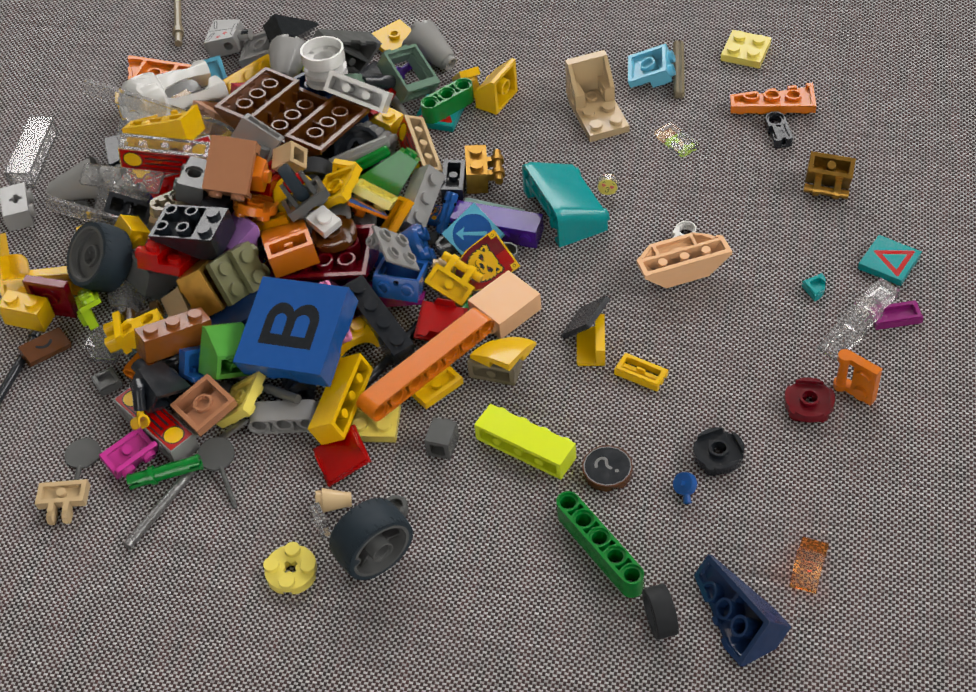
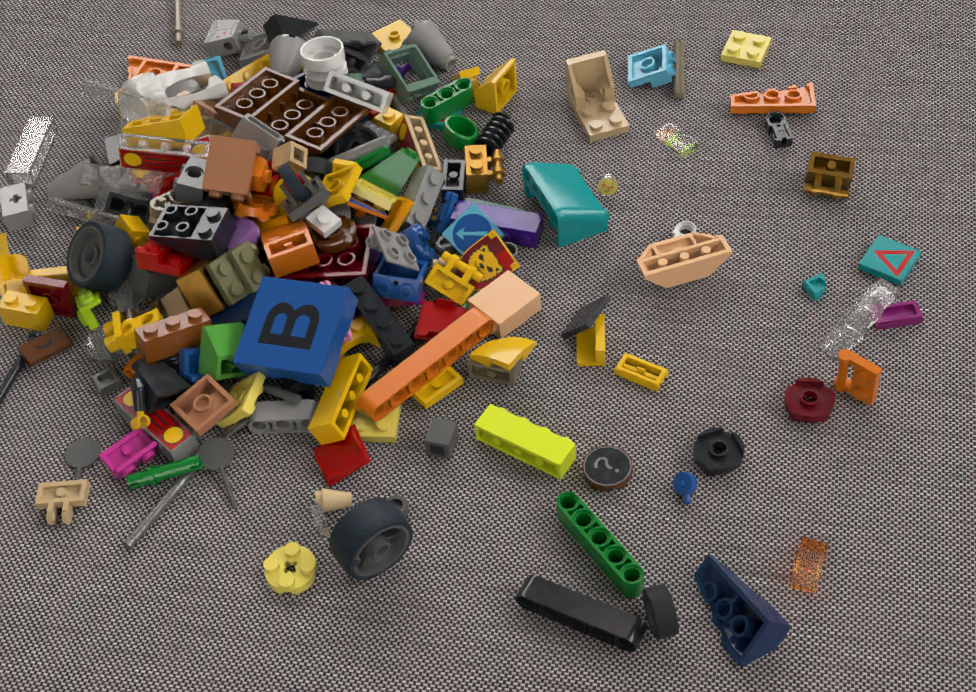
none -> green hat [443,115,478,150]
none -> black piece [474,112,515,156]
none -> black beam [515,575,648,652]

